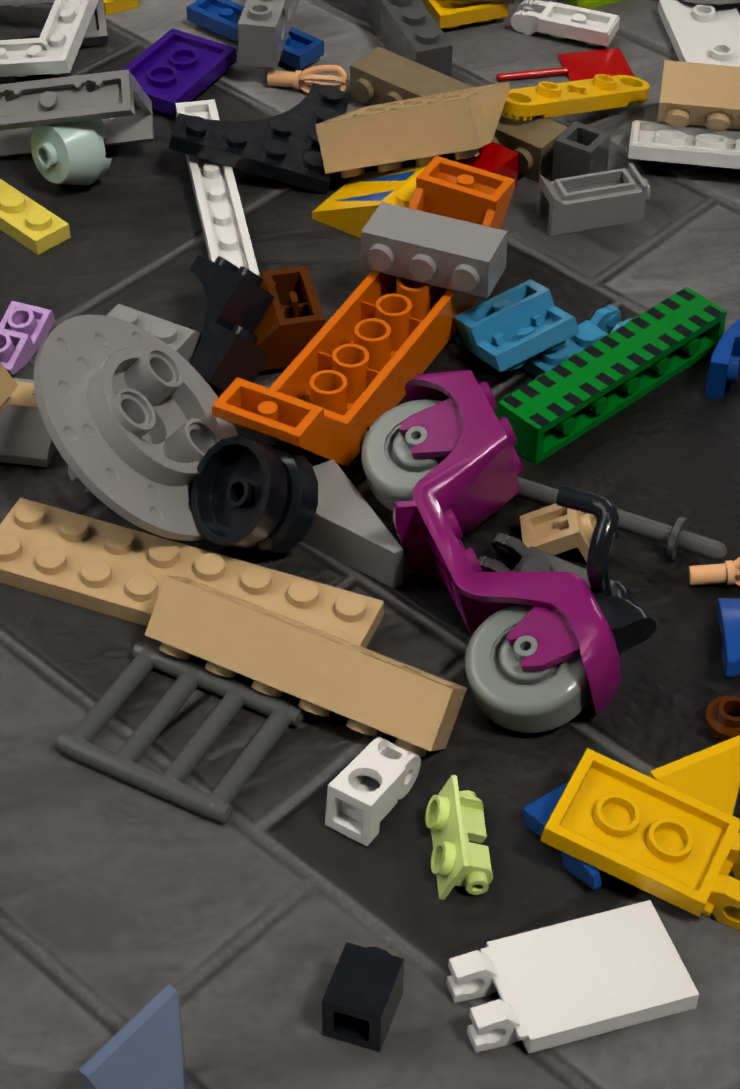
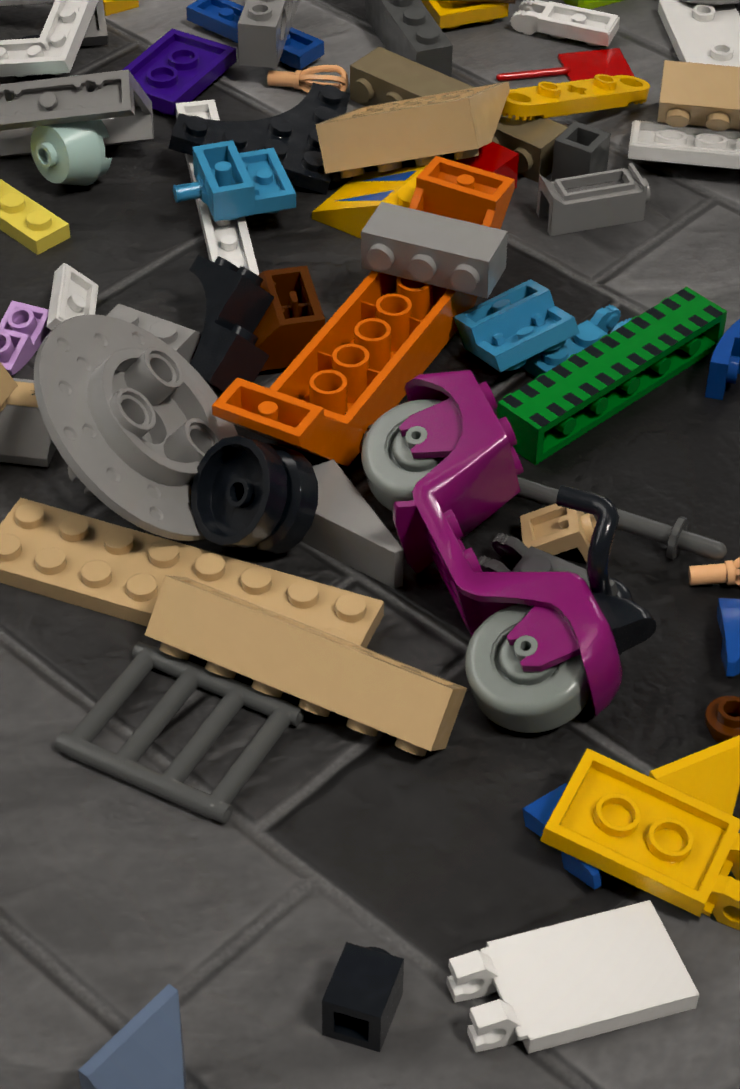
white leg [325,737,421,846] -> none
yellowish green hinge [425,775,493,900] -> none
none -> white plate [46,263,99,330]
none -> dark azure plate [173,140,296,222]

